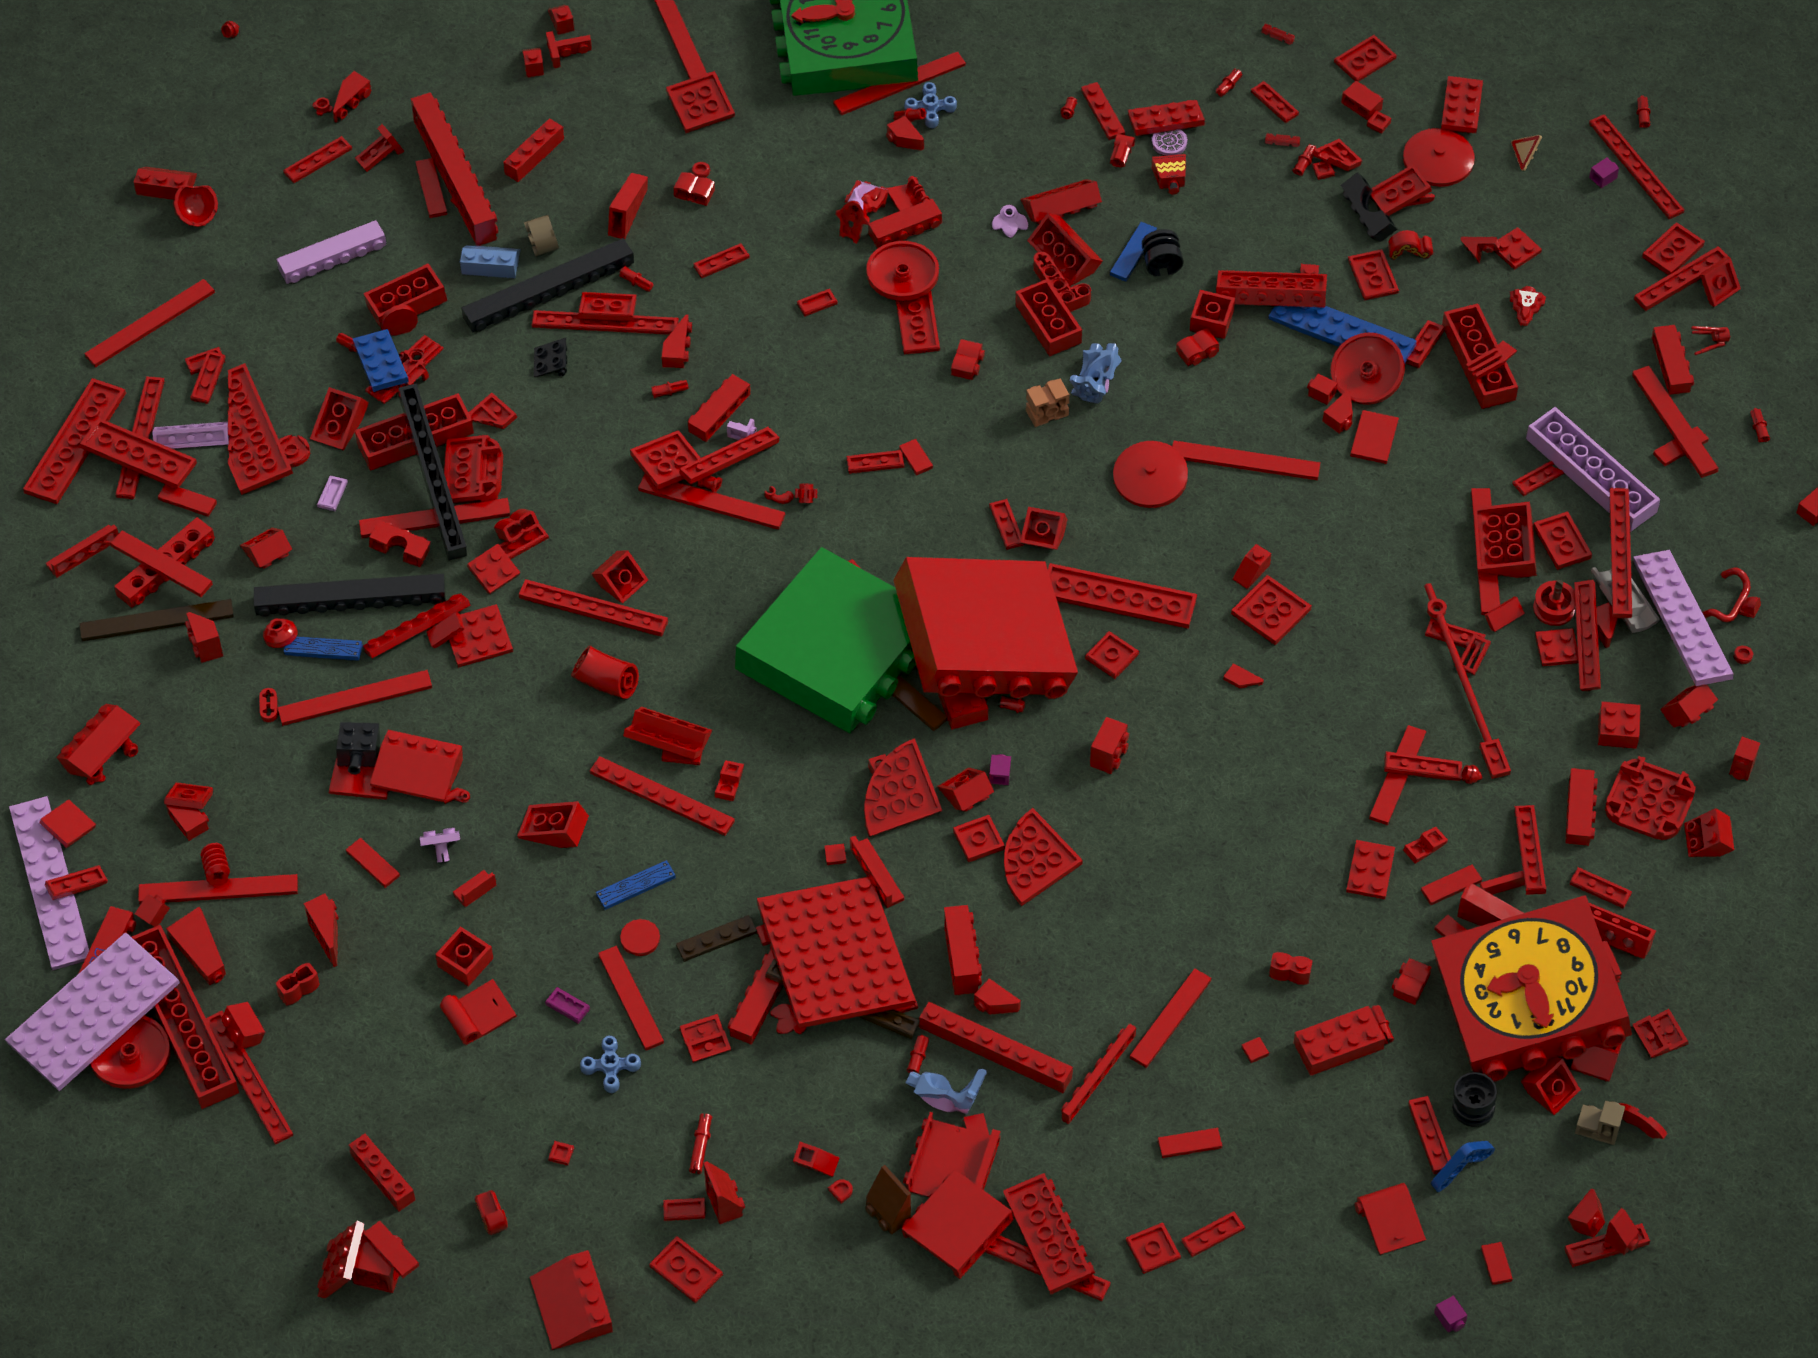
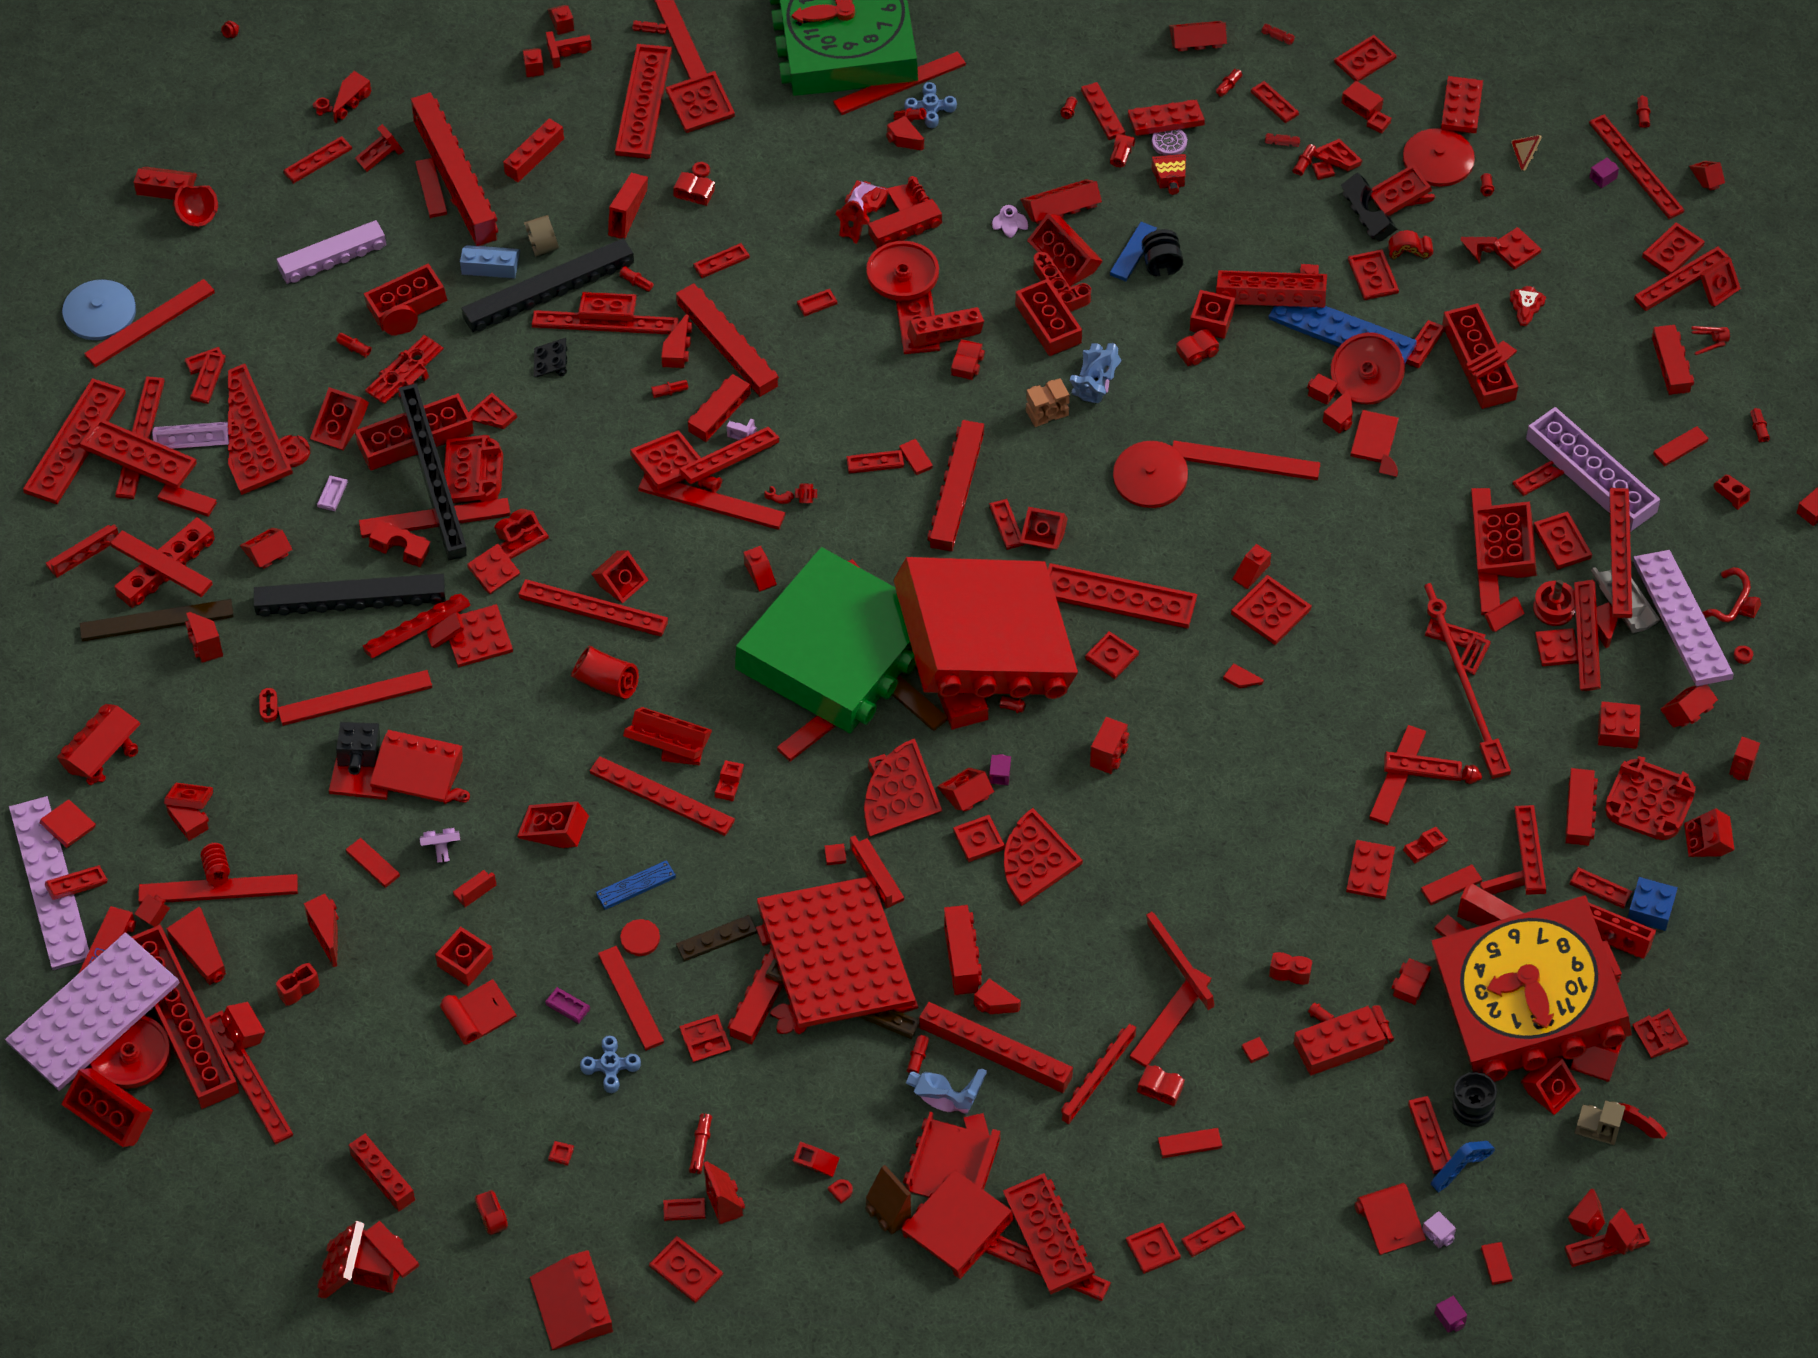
red piece [263,618,298,648] -> none
blue tile [284,637,363,660] -> none
blue plate [353,329,409,392] -> none
red tile [1632,366,1719,478] -> none
none -> red brick [61,1068,153,1147]
none -> medium blue dish [62,280,136,340]
none -> red plate [615,44,672,159]
none -> red axle [633,20,667,34]
none -> red brick [676,283,779,397]
none -> red slope [743,546,777,592]
none -> red tile [777,716,836,762]
none -> red brick [907,307,984,348]
none -> red brick [927,420,984,552]
none -> red brick [1137,1065,1185,1106]
none -> red tile [1146,912,1214,1010]
none -> red slope [1169,21,1227,51]
none -> red pin [1308,1003,1335,1022]
none -> red tile [1379,454,1398,477]
none -> lavender brick [1422,1211,1456,1248]
none -> red pin [1480,173,1495,196]
none -> blue brick [1627,877,1678,931]
none -> red slope [1689,161,1725,190]
none -> red leg [1714,474,1750,510]

